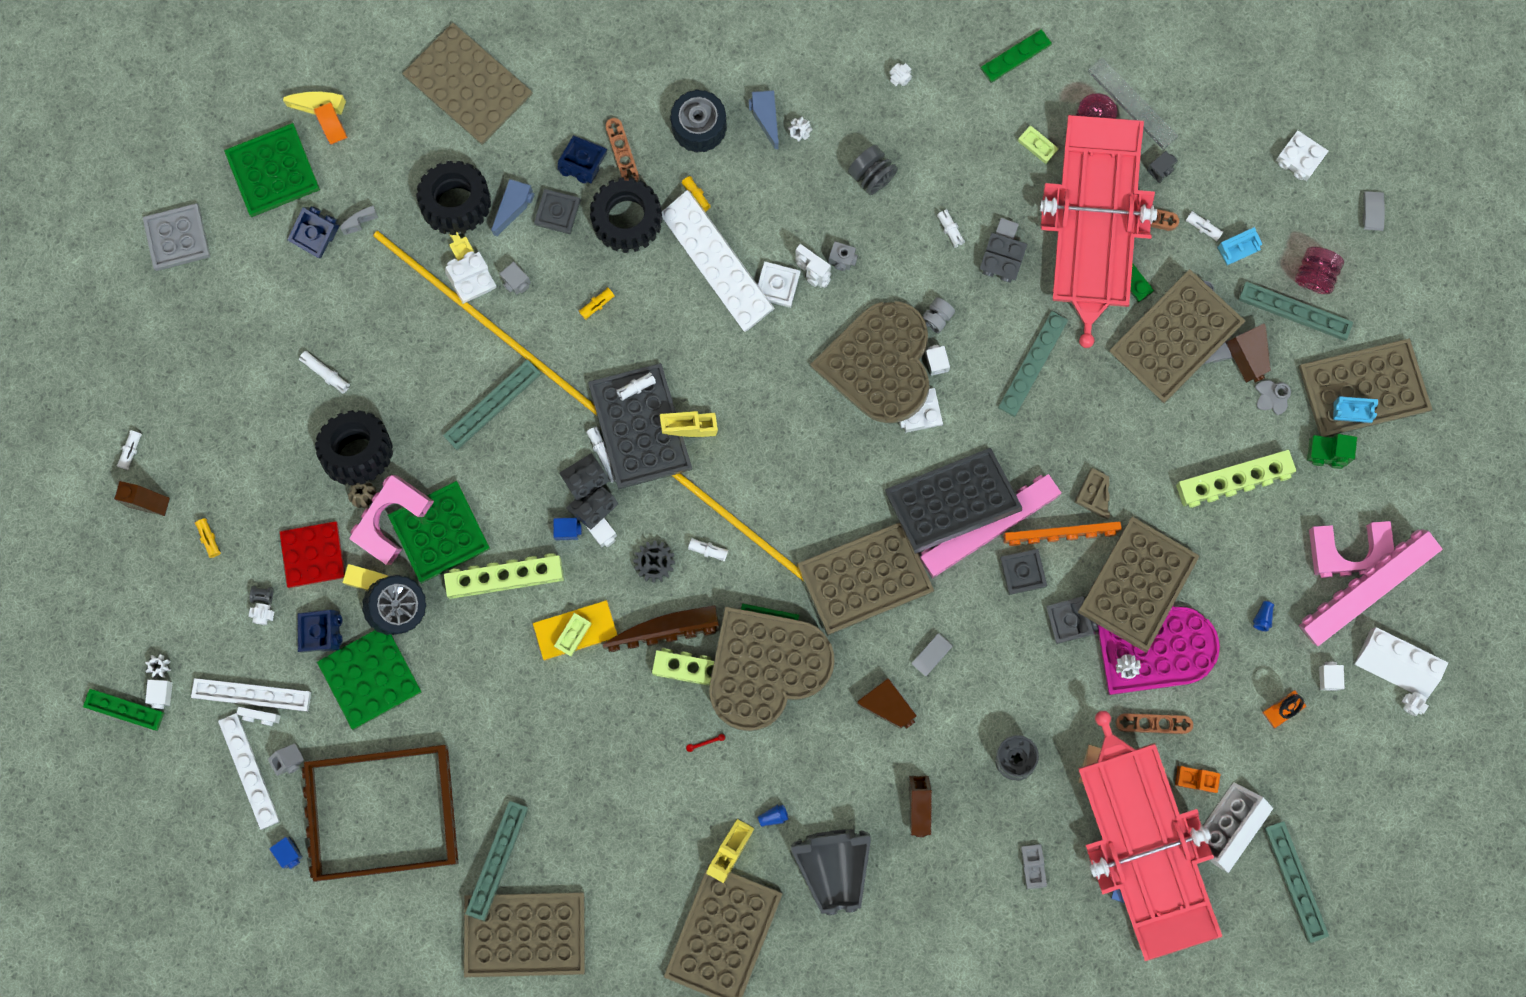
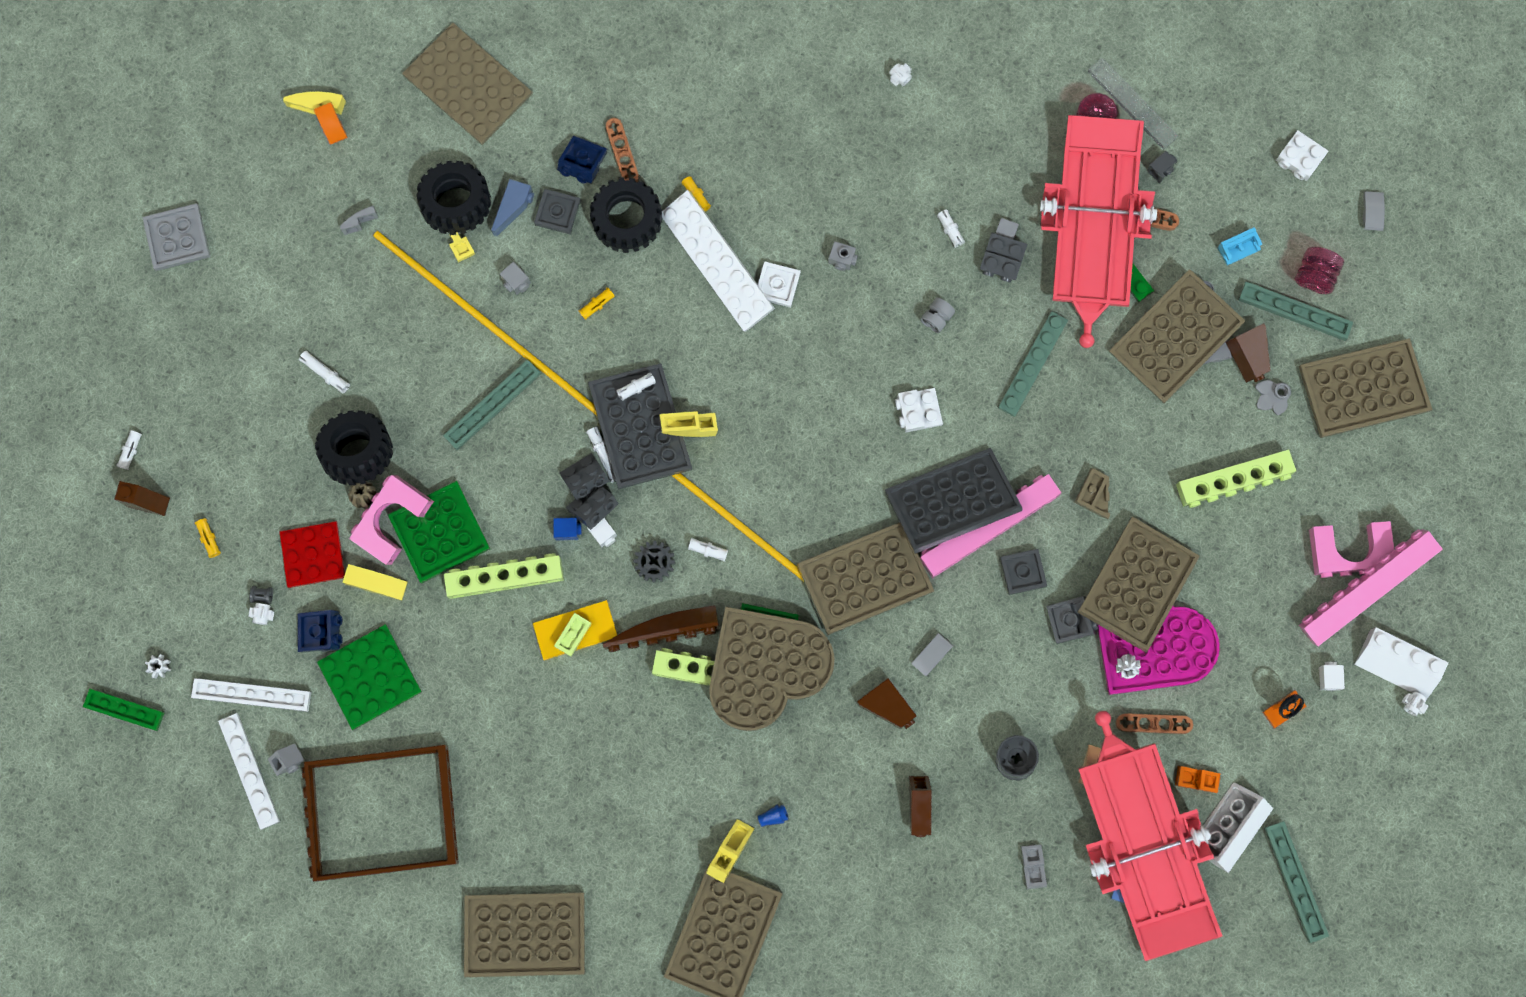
white brick [145,680,172,709] -> none
green plate [224,123,320,218] -> none
white plate [236,707,281,726] -> none
blue brick [269,837,303,869] -> none
dark blue plate [287,206,340,258] -> none
wheel [362,575,427,635] -> none
white plate [445,251,496,304] -> none
sand green plate [465,801,528,922] -> none
black wheel [670,90,727,153] -> none
red hinge [686,733,726,752] -> none
sand blue slope [749,91,778,149] -> none
white gear [788,117,813,141] -> none
dark grey cone [791,829,871,915] -> none
white plate [796,244,831,288] -> none
dark tan plate [810,301,929,423] -> none
dark grey wheel [848,145,898,195] -> none
white brick [925,345,950,376] -> none
green plate [981,29,1052,83] -> none
orange plate [1003,522,1121,546] -> none
yellowish green plate [1018,125,1059,164] -> none
white pin [1186,211,1223,242] -> none
blue cone [1253,601,1274,632] -> none
green brick [1307,434,1357,469] -> none
medium azure hinge [1333,396,1378,423] -> none

